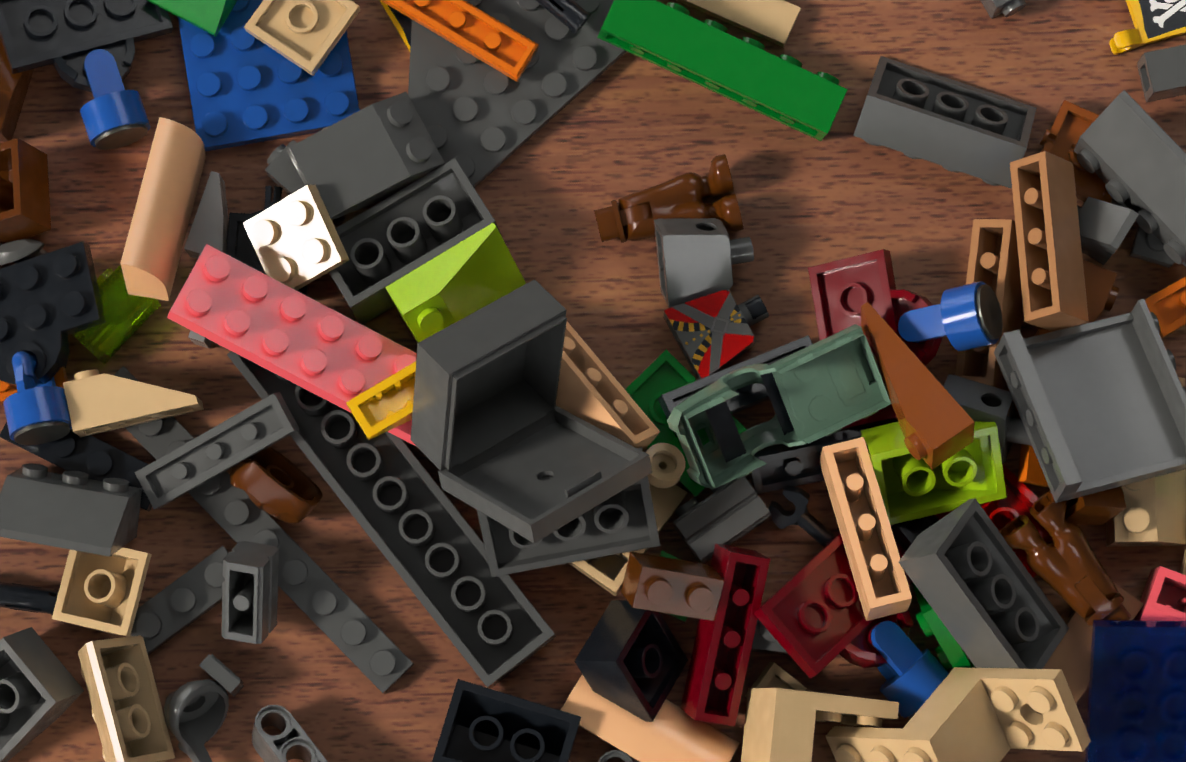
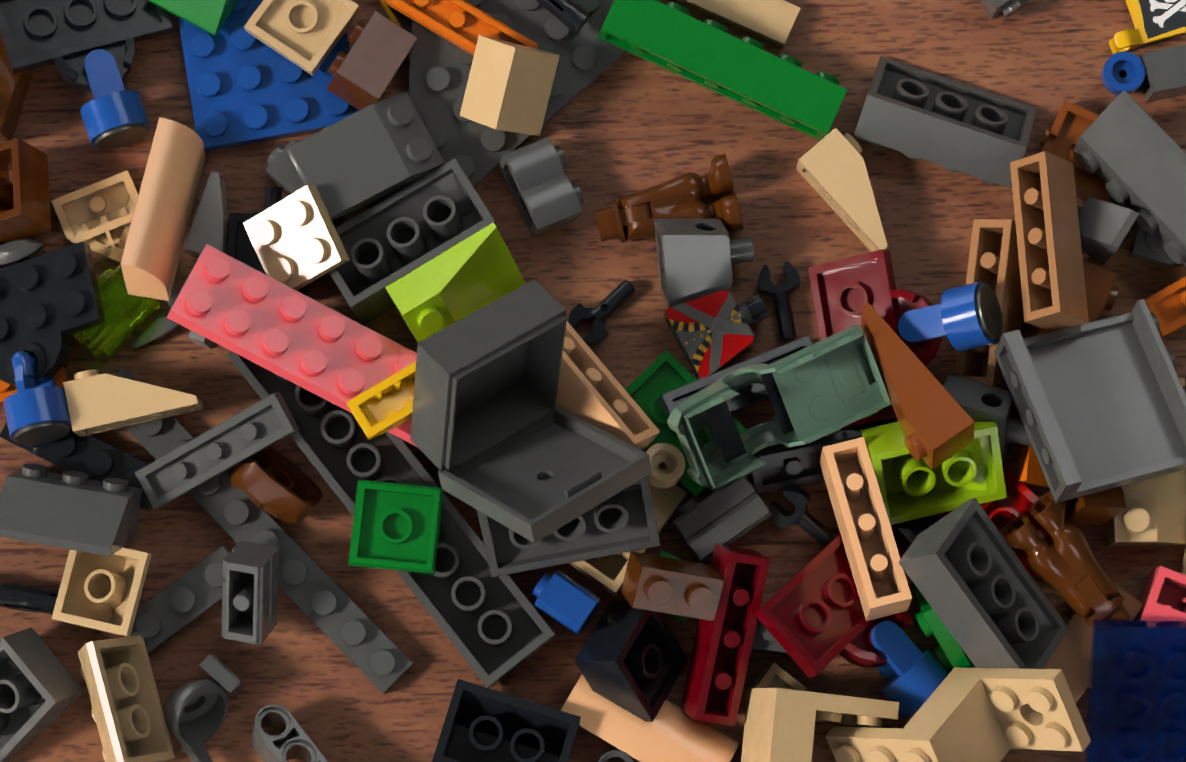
none -> tan slope [51,170,139,262]
none -> dark grey bar [130,286,180,350]
none -> reddish brown brick [327,11,417,110]
none -> green plate [348,480,444,575]
none -> tan slope [459,35,560,136]
none -> dark grey brick [499,137,584,237]
none -> blue brick [532,570,601,637]
none -> black bar [569,280,635,346]
none -> black bar [758,261,800,341]
none -> tan slope [796,128,888,252]
none -> blue tile [1101,52,1145,95]

